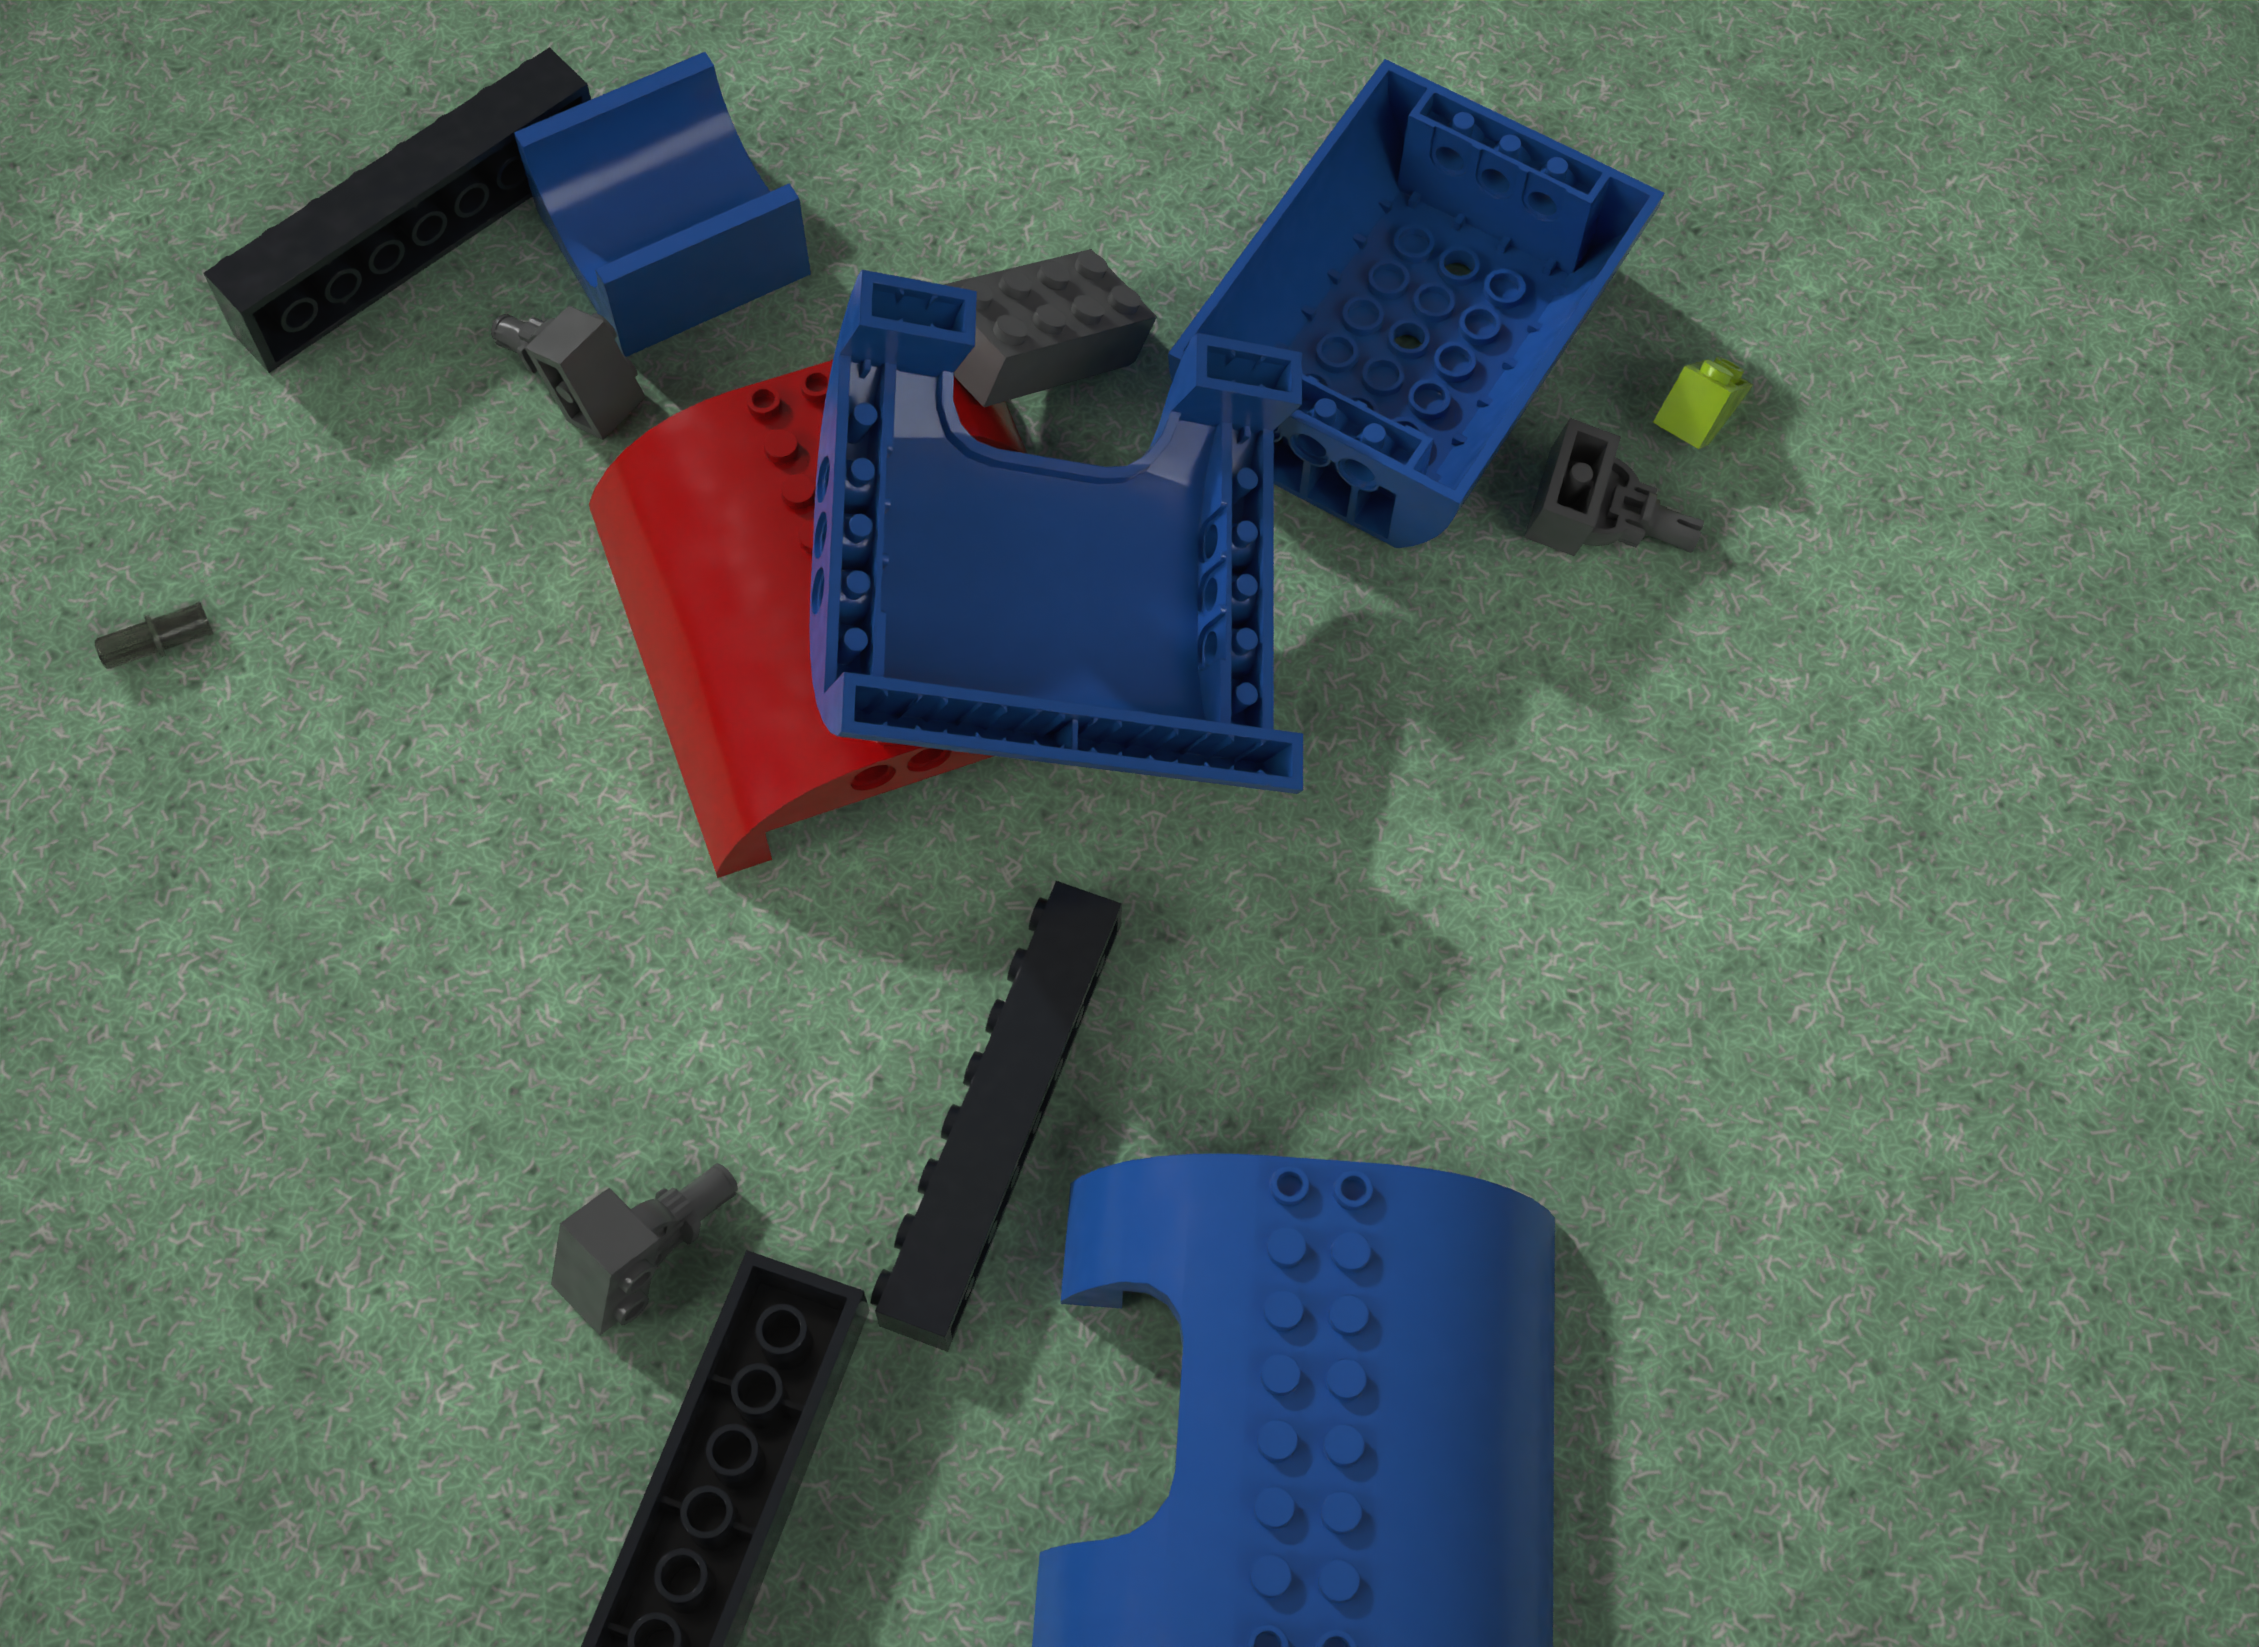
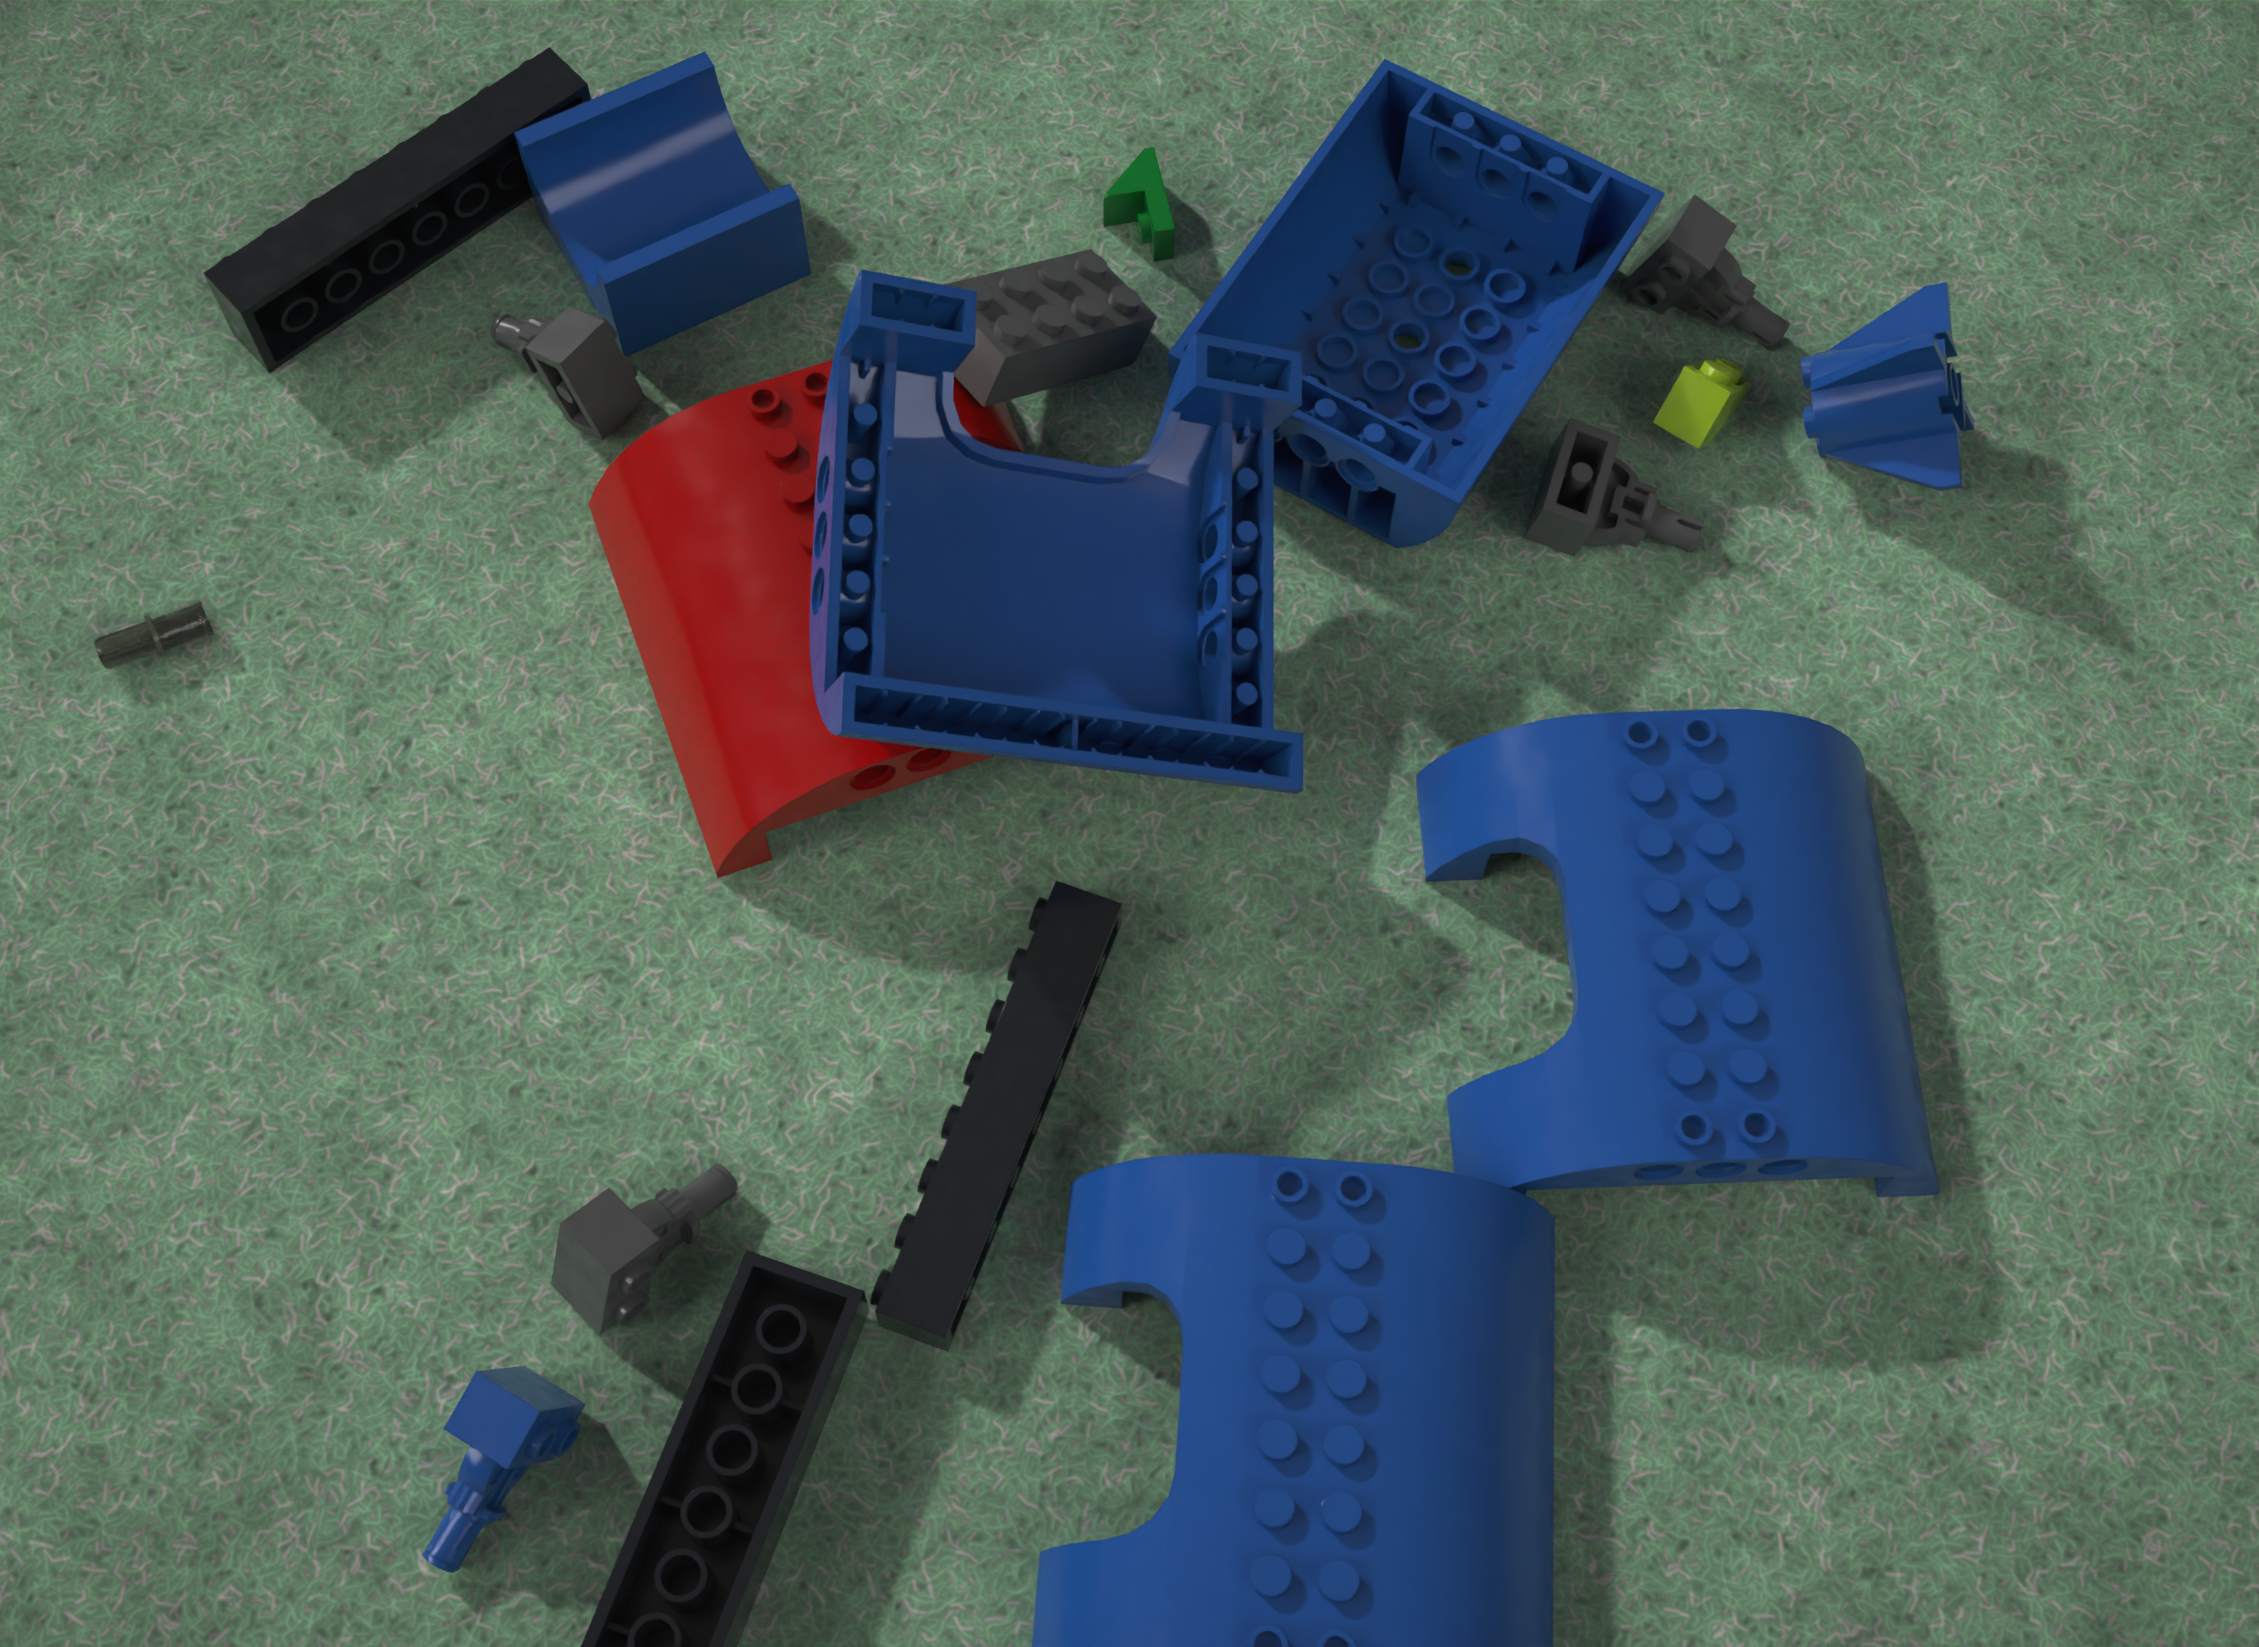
none -> blue brick [422,1366,586,1573]
none -> green slope [1103,147,1175,261]
none -> blue slope [1416,709,1940,1197]
none -> dark grey brick [1619,195,1790,350]
none -> blue brick [1801,282,1974,491]

